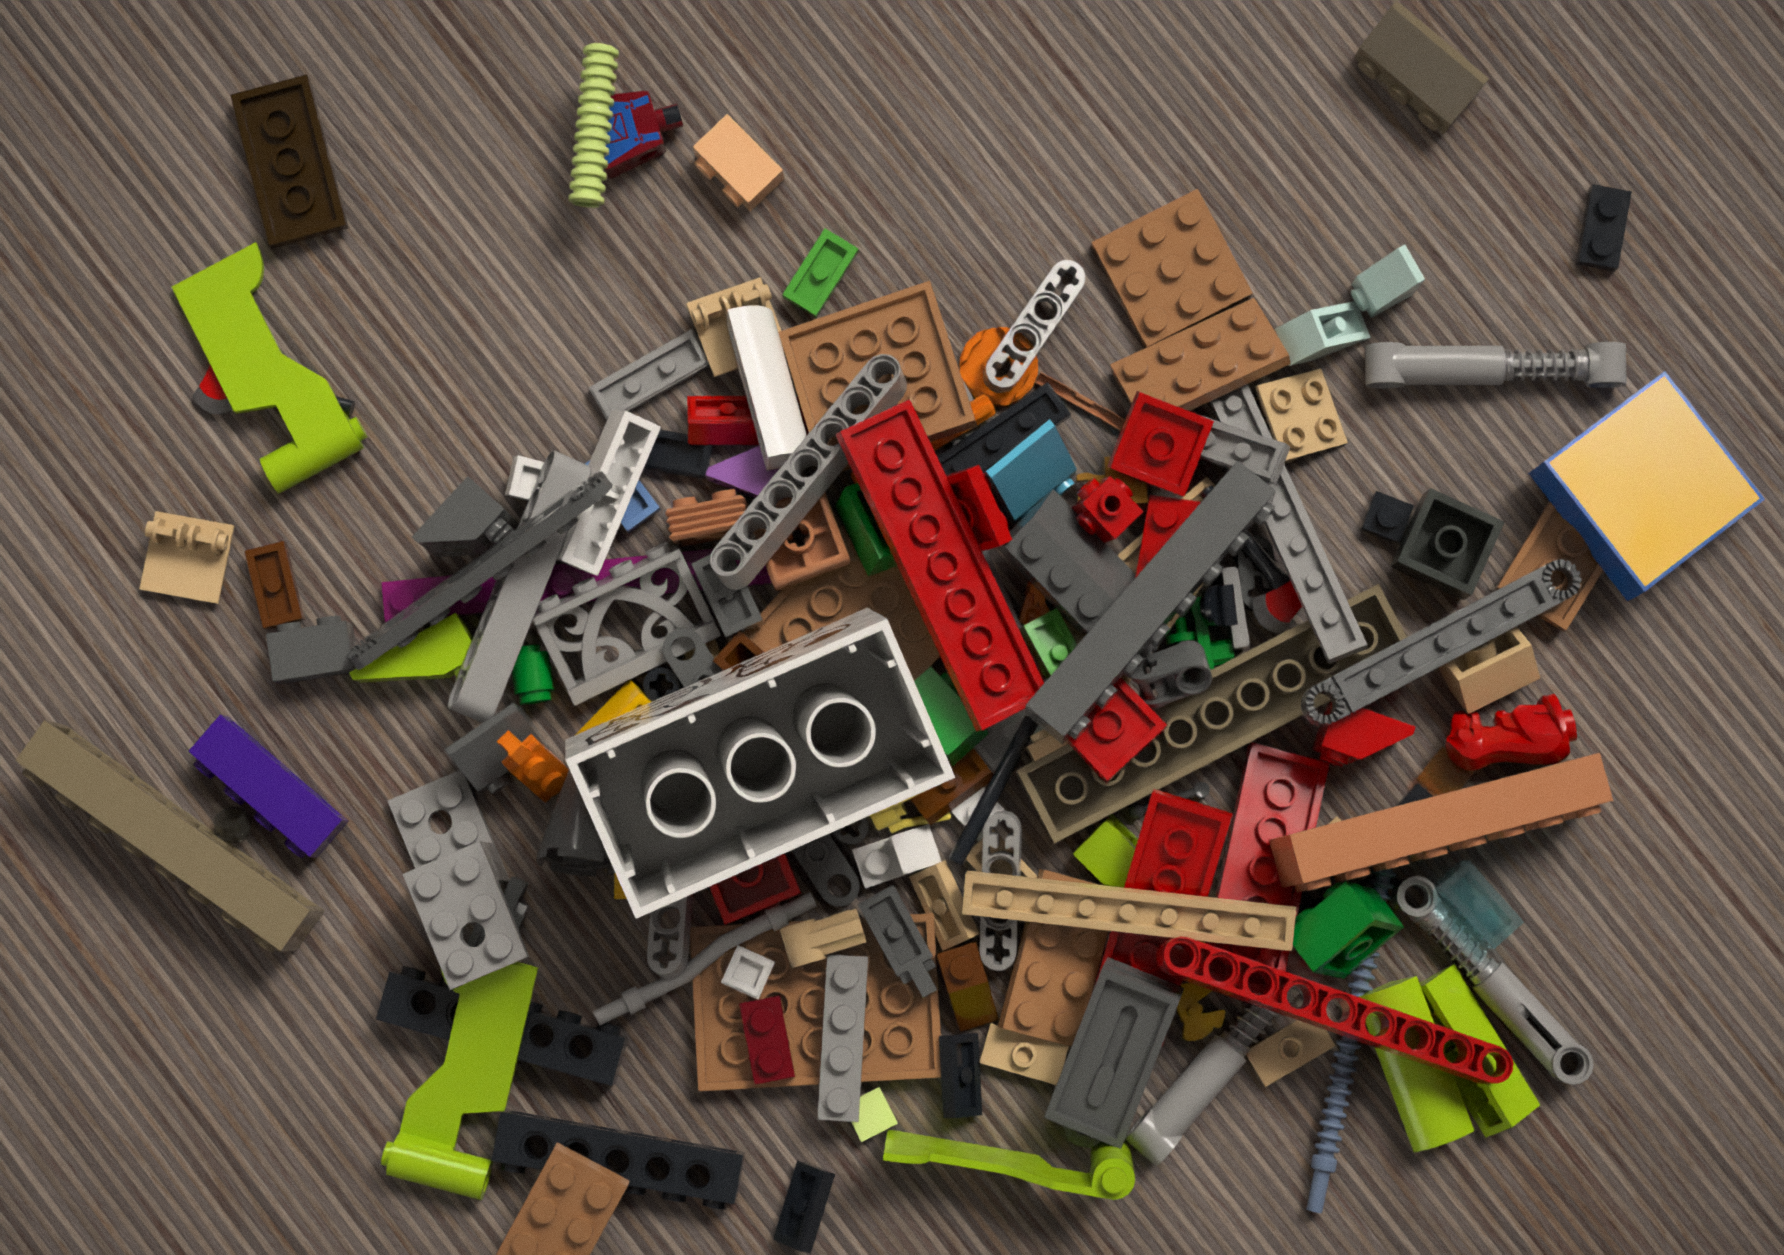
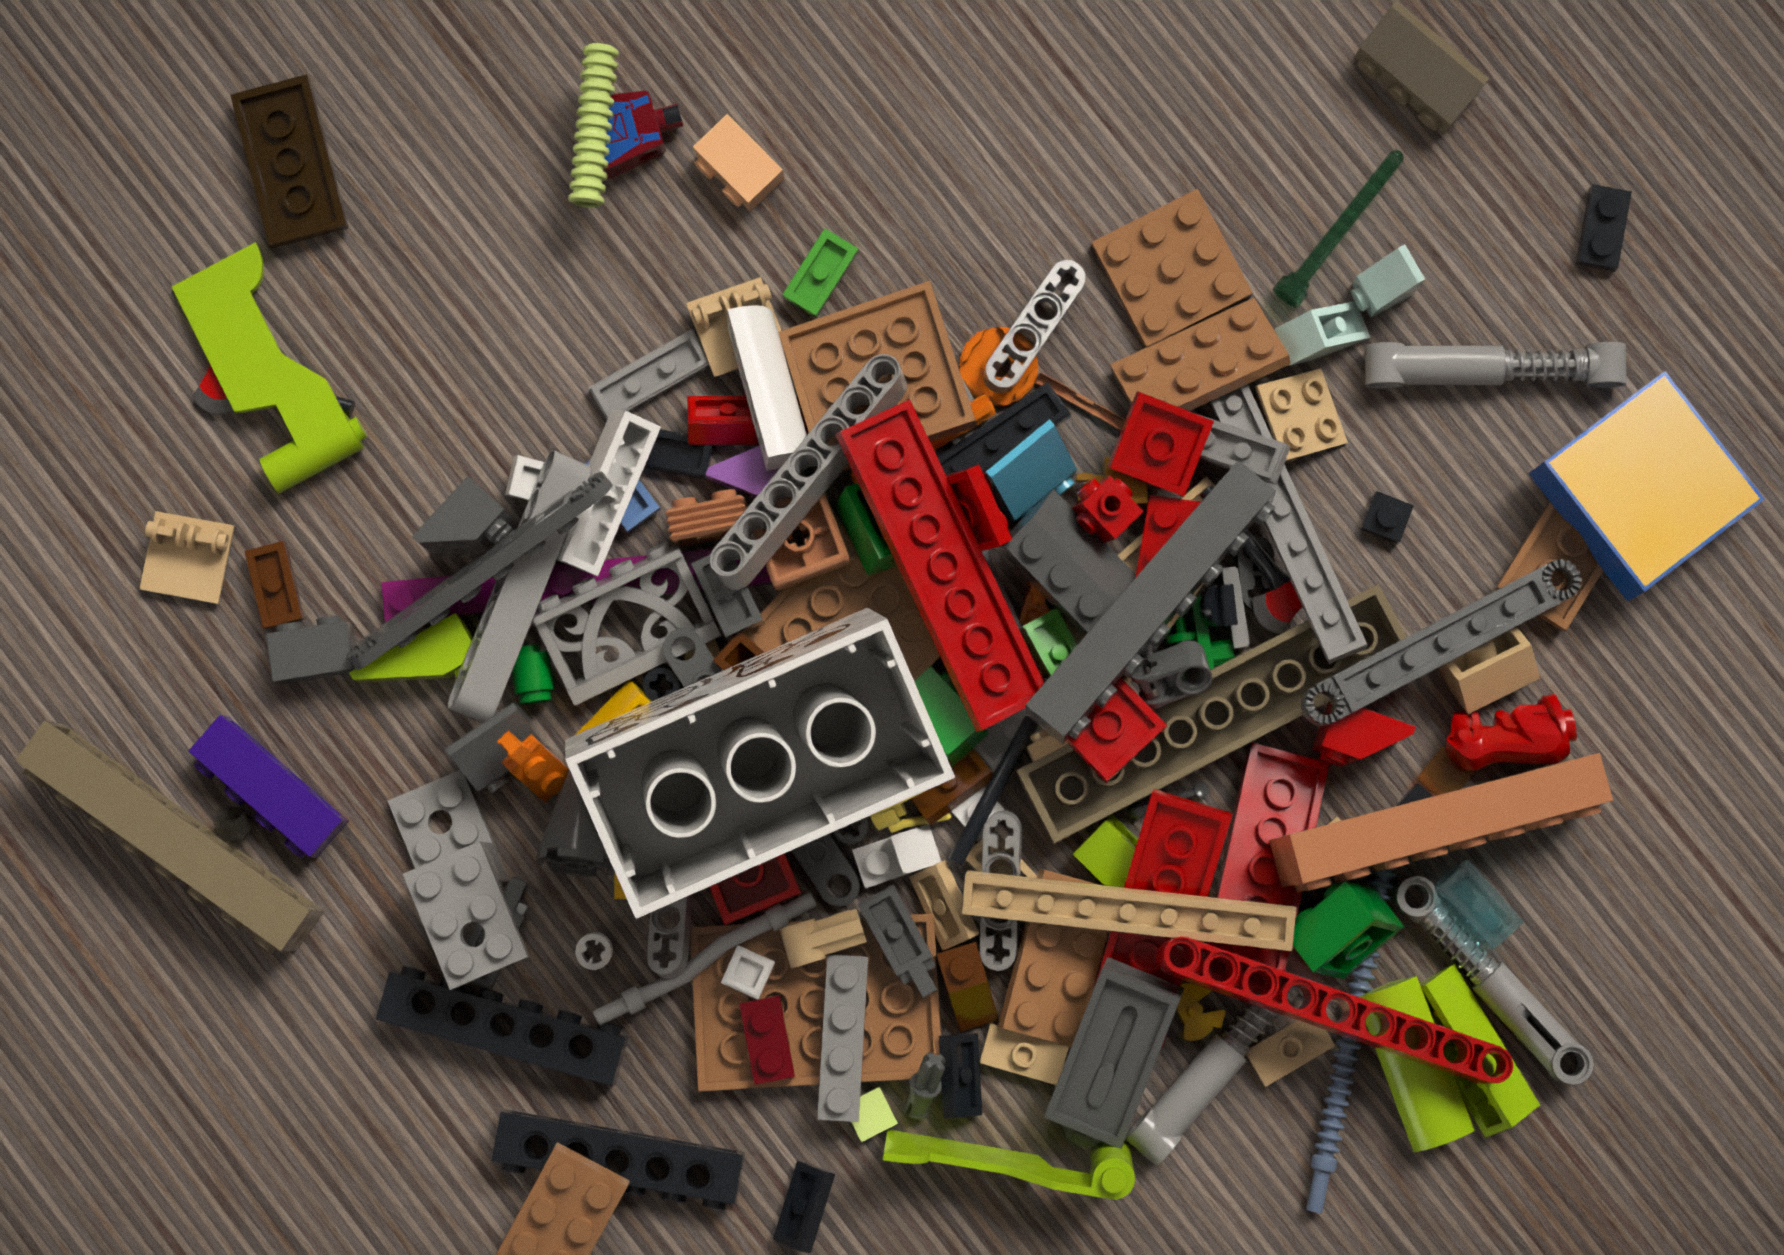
lime door [381,962,539,1201] -> none
pearl dark grey brick [1390,488,1505,600] -> none
none -> white bush [575,932,613,970]
none -> dark grey axle [903,1052,945,1120]
none -> clear green piece [1273,150,1404,308]

